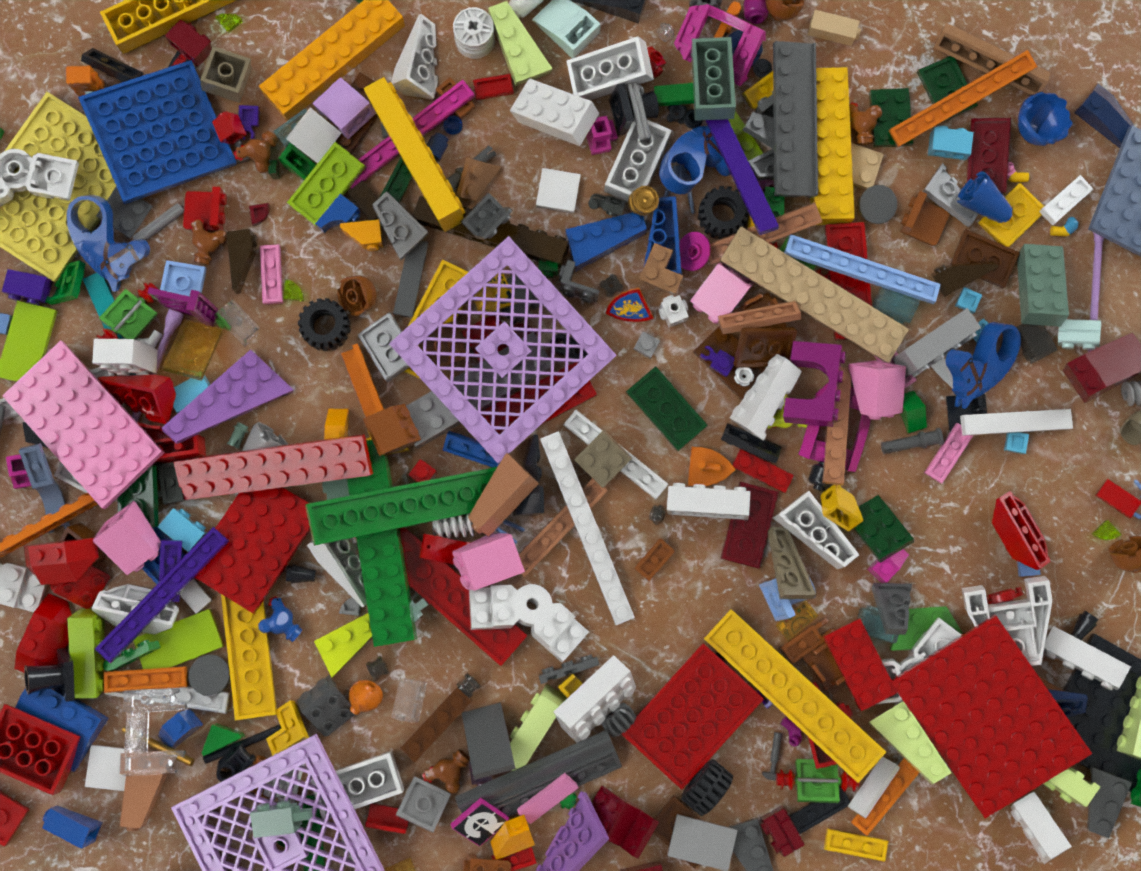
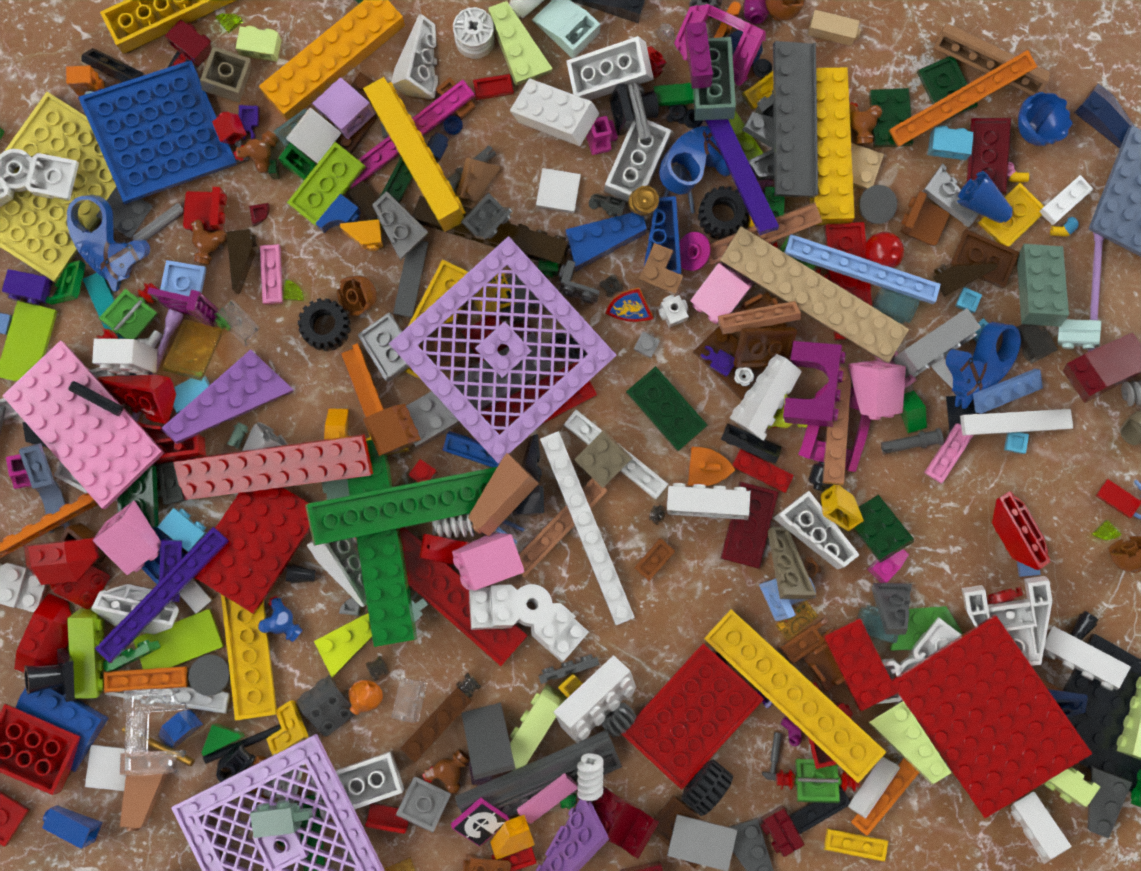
none -> black axle [68,381,124,416]
none -> yellowish green brick [235,26,281,62]
none -> white piece [577,753,604,801]
none -> magenta brick [685,22,713,89]
none -> dark orange plate [803,557,821,580]
none -> red piece [863,232,904,269]
none -> medium blue plate [973,369,1043,414]

